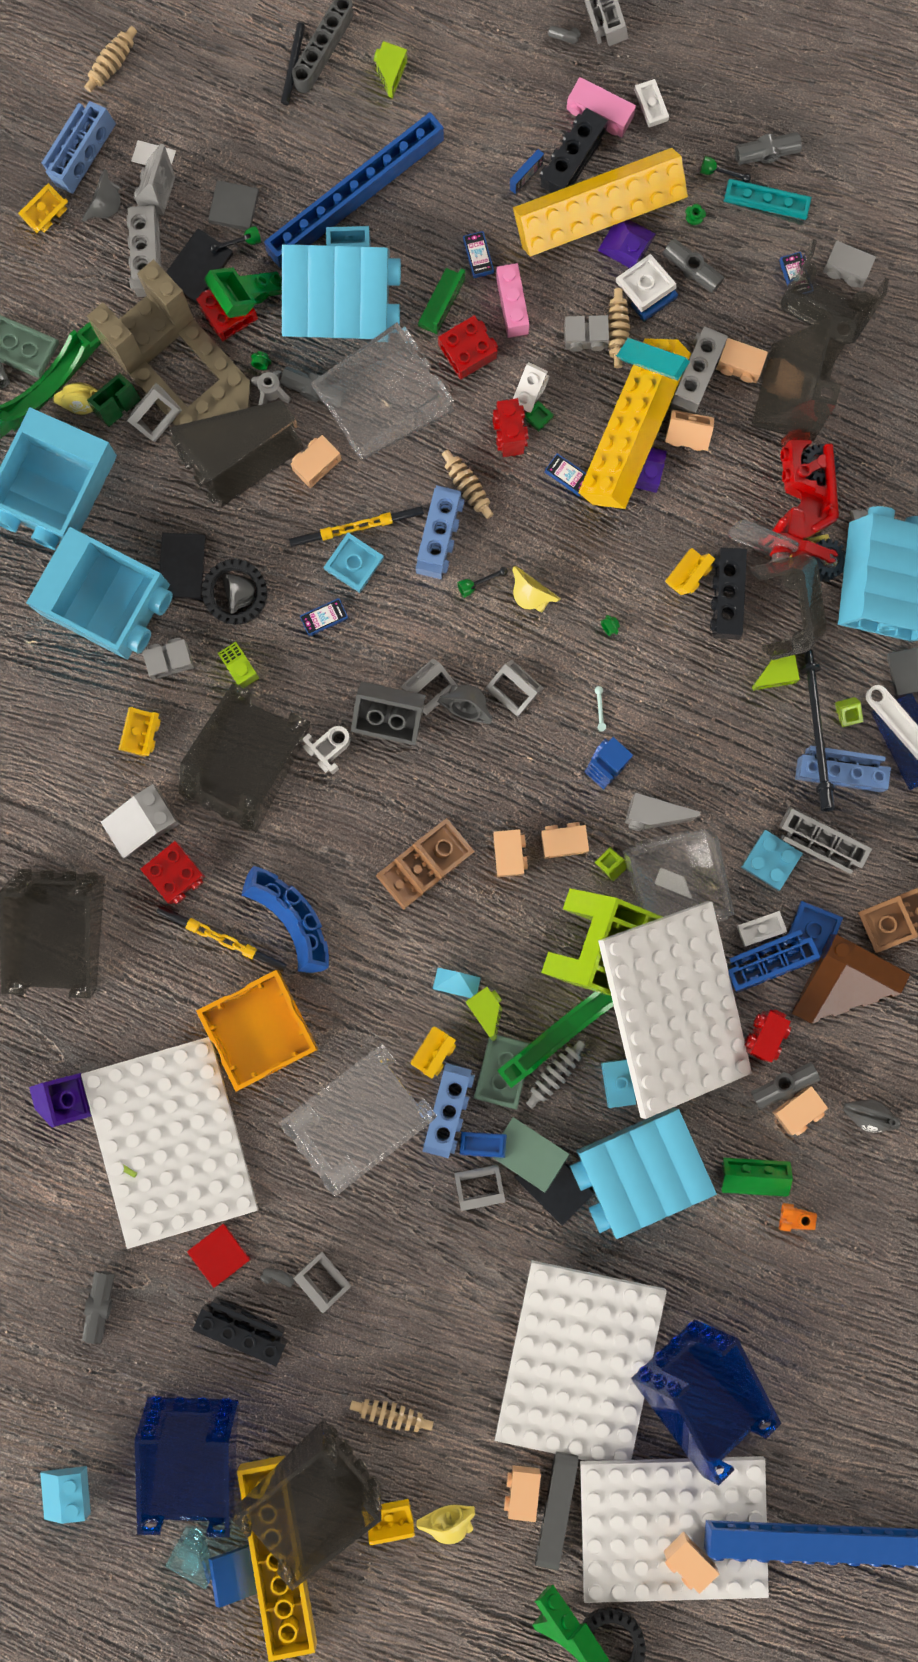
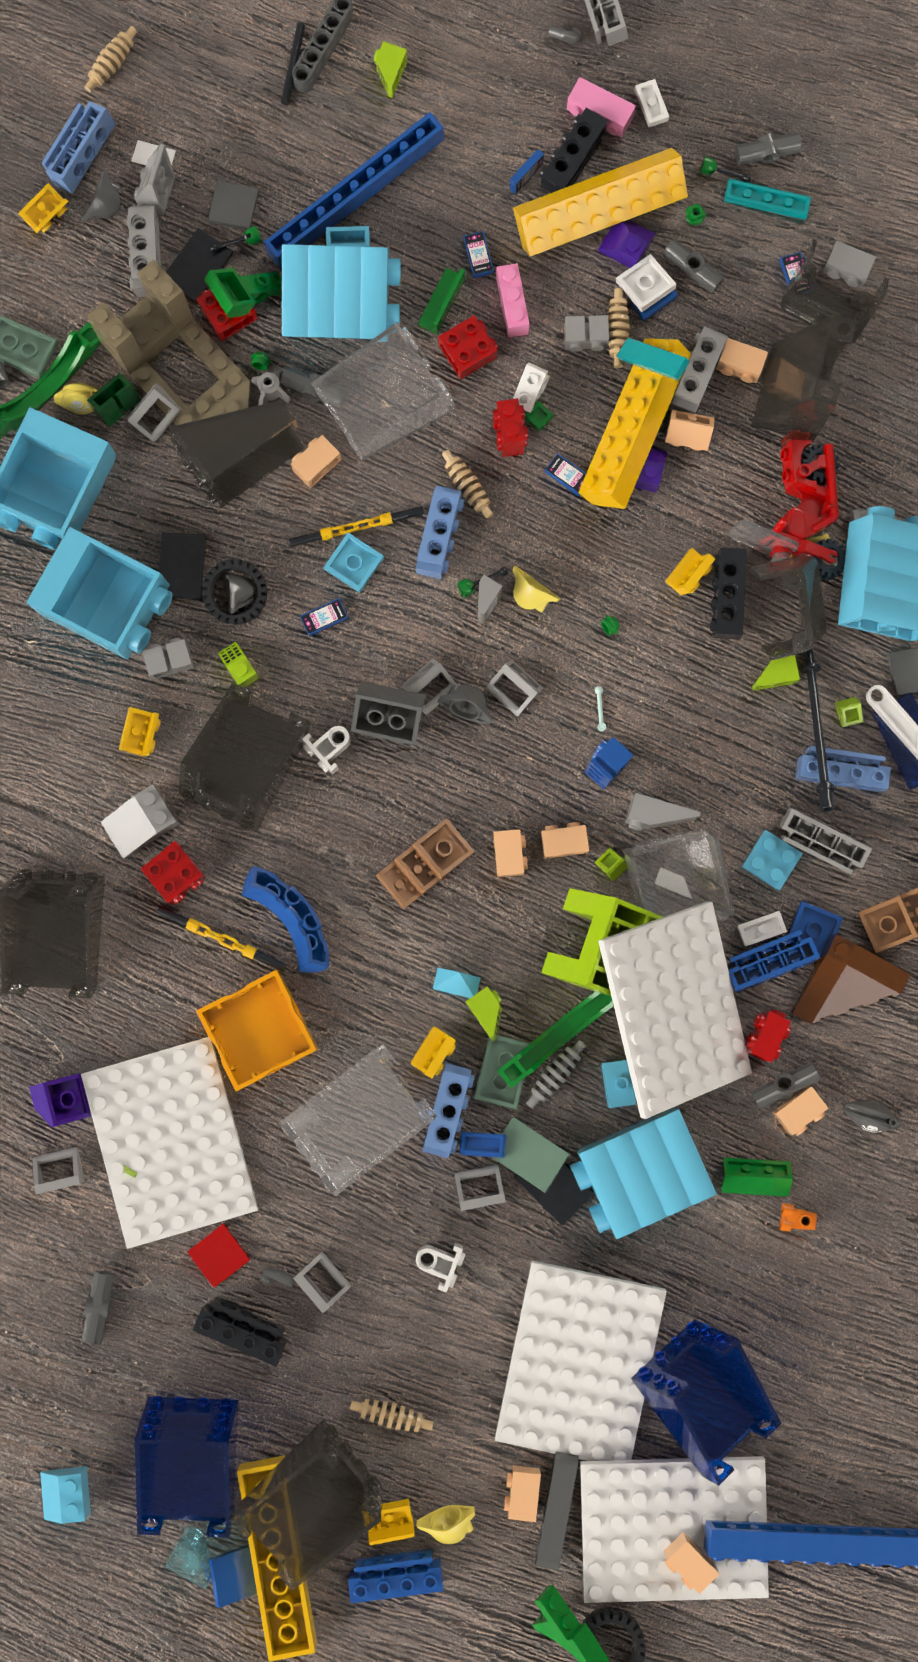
none -> light grey tile [32,1147,85,1194]
none -> blue brick [348,1549,444,1604]
none -> white pin [416,1243,465,1292]
none -> light grey tile [478,575,503,624]

